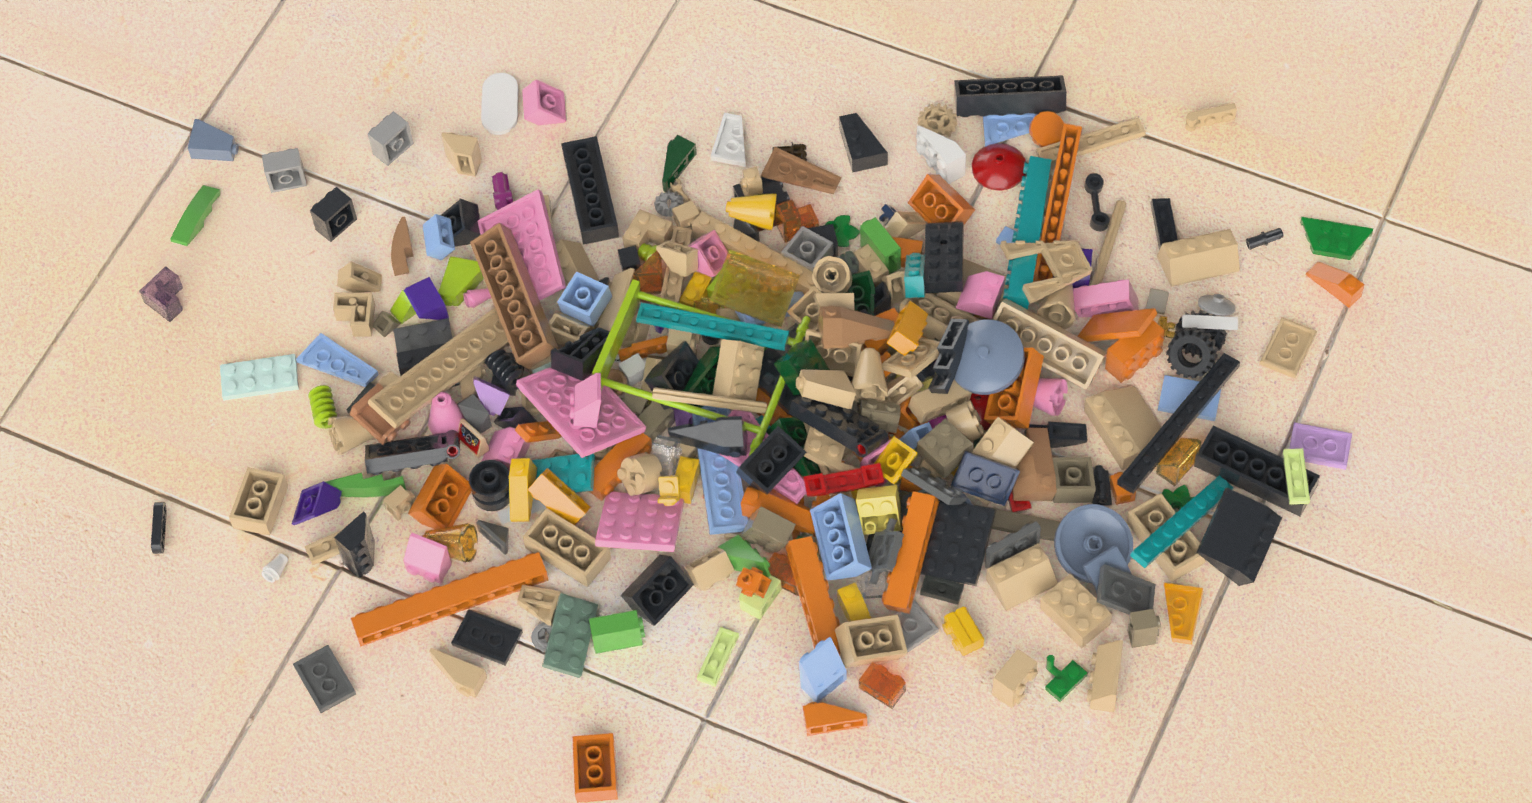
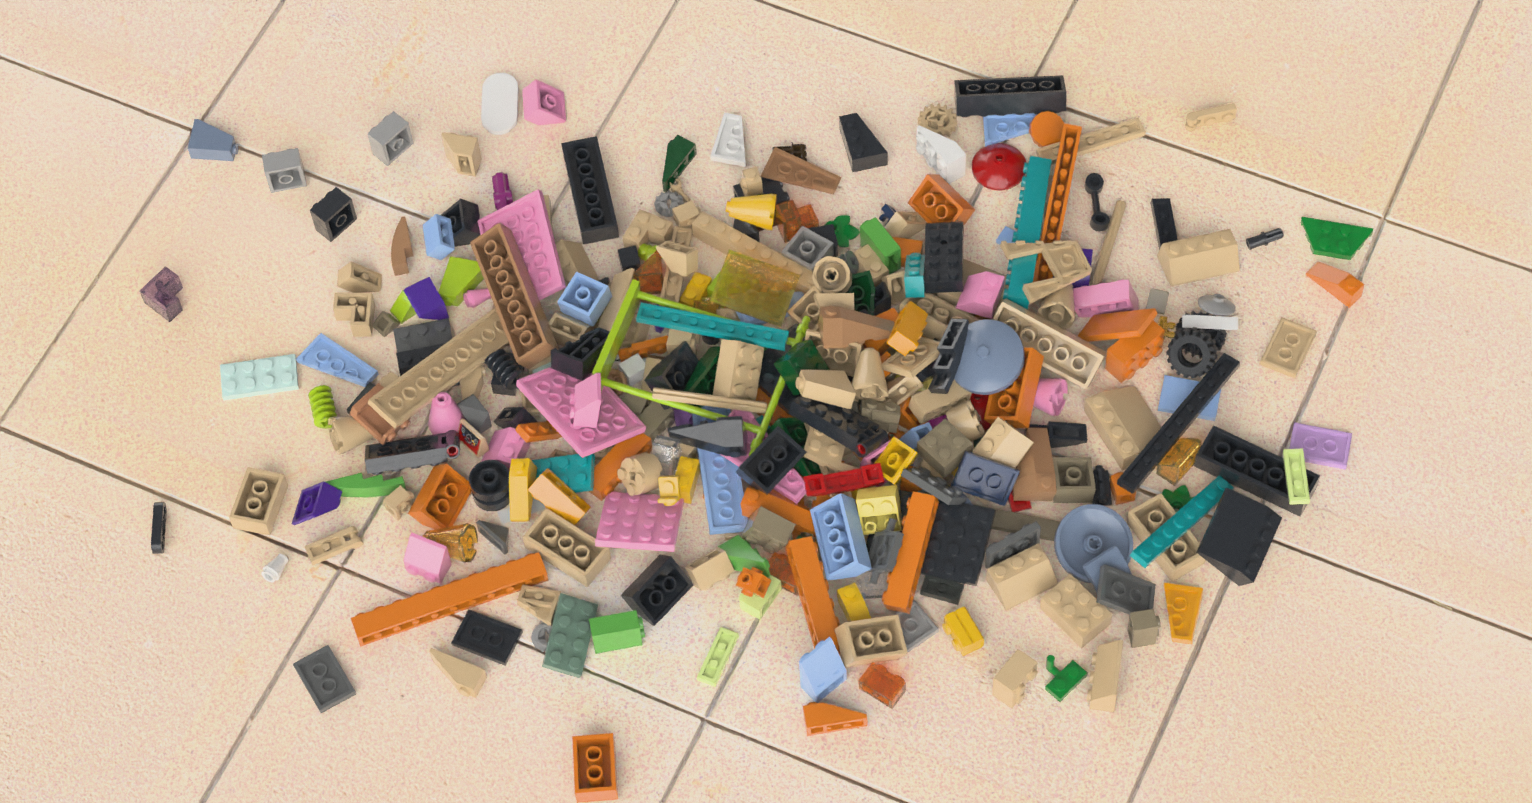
bright green slope [170,185,220,246] -> none
black slope [334,511,375,578] -> none
slope [473,376,510,416] -> none
bright pink slope [688,230,734,277] -> none

